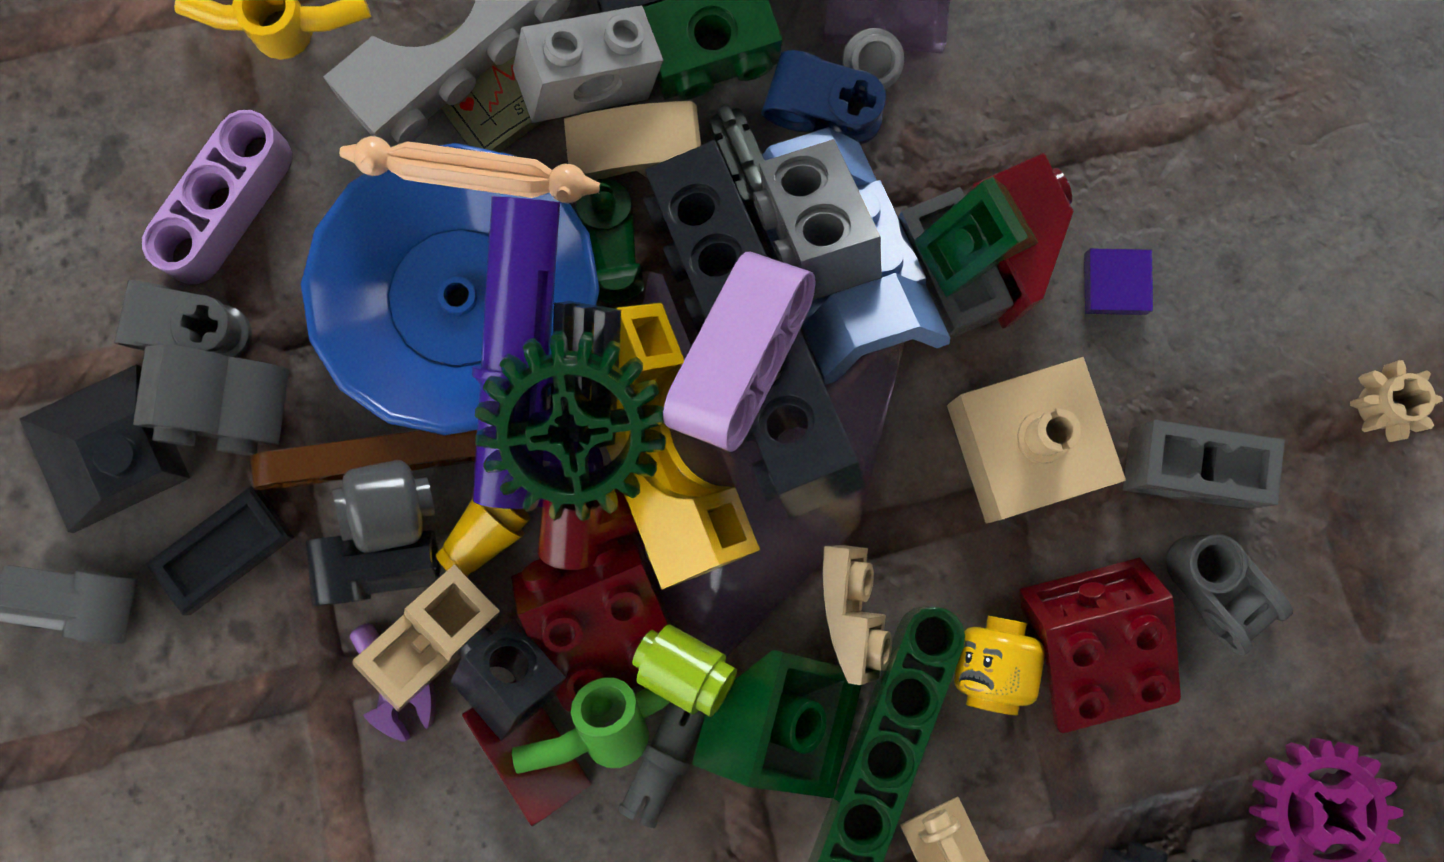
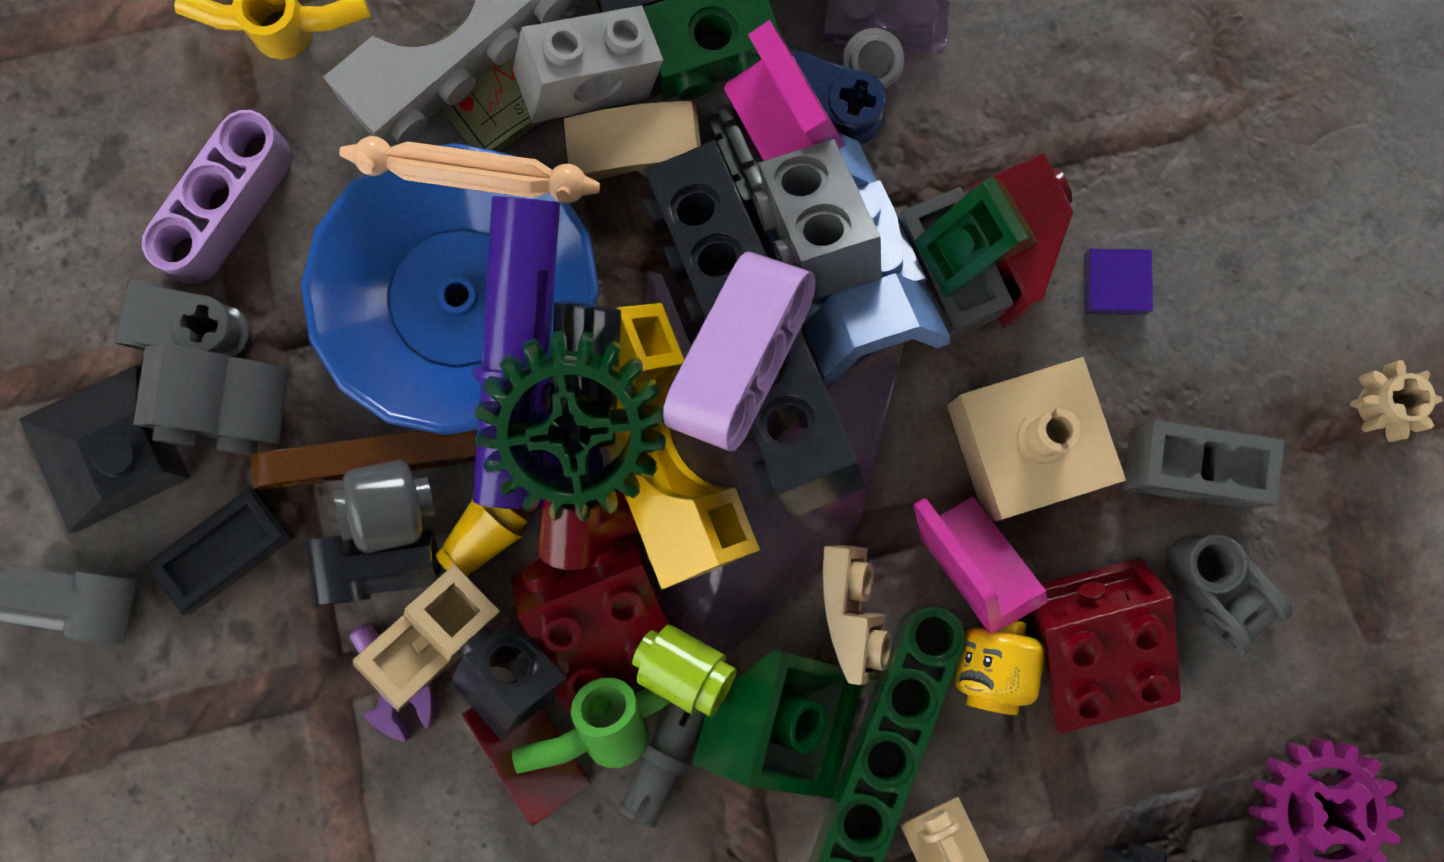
dark green piece [576,179,645,304] -> none
none -> dark pink panel [724,20,845,161]
none -> dark pink panel [913,497,1047,633]

